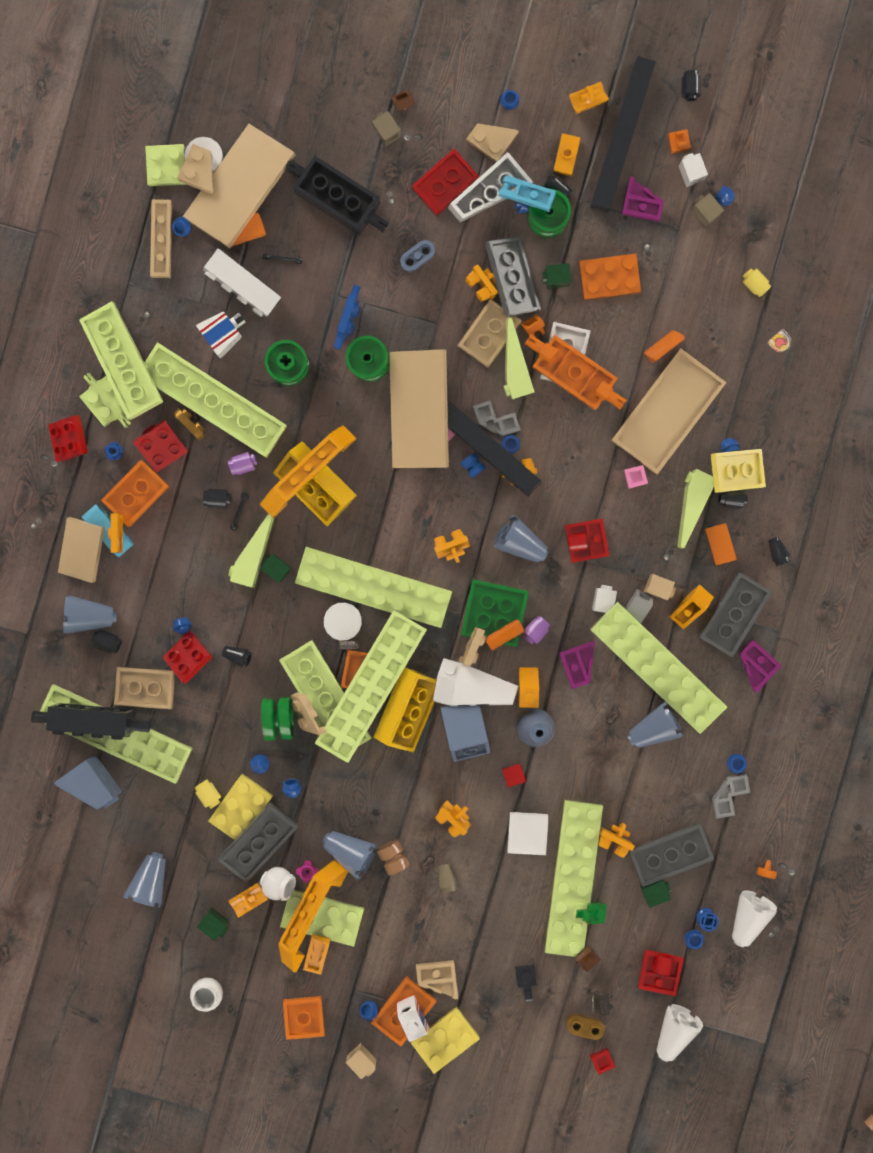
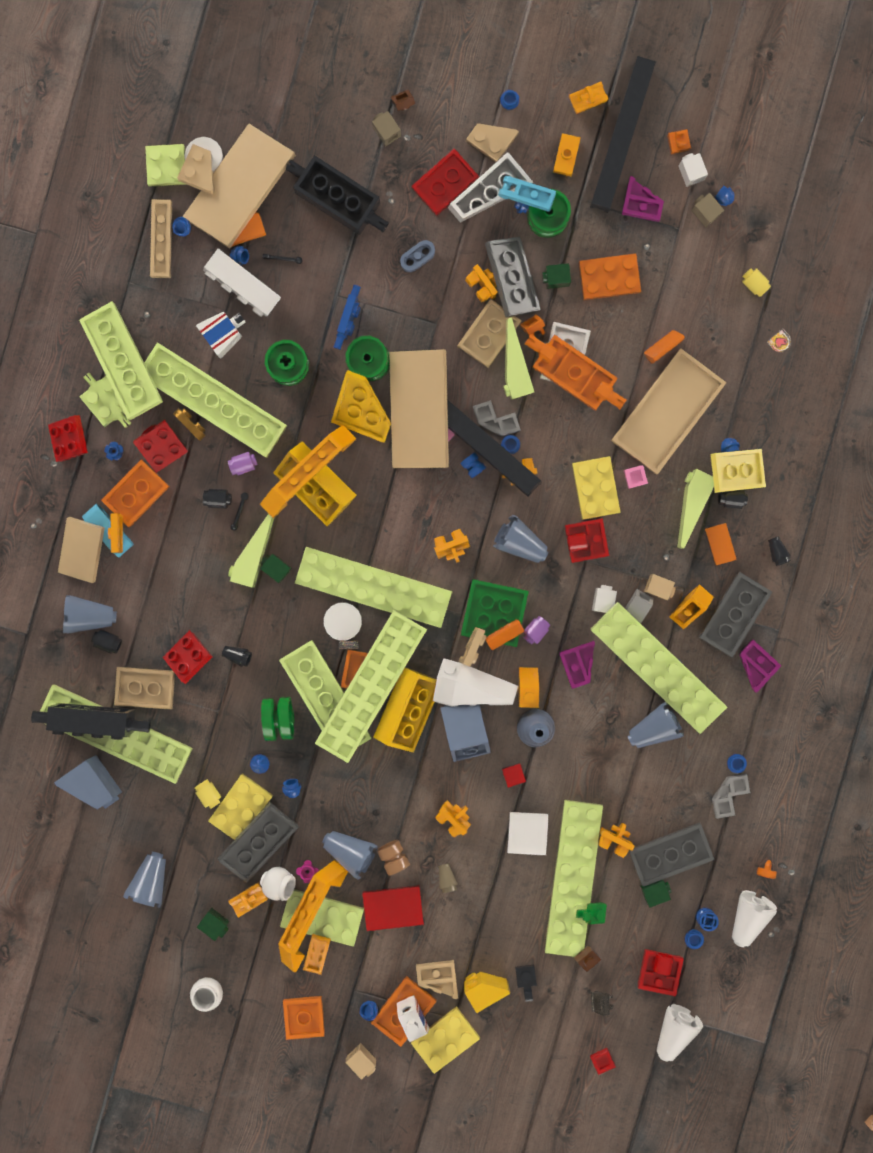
blue plate [173,617,192,634] -> none
tan wing [291,692,326,735] -> none
black cone [543,174,573,198] -> none
pearl gold plate [566,1014,605,1040] -> none
black brick [681,70,701,102] -> none
none -> blue plate [229,246,249,266]
none -> yellow plate [331,370,391,443]
none -> red tile [362,885,424,931]
none -> yellow slope [464,972,510,1013]
none -> light yellow plate [572,456,621,520]

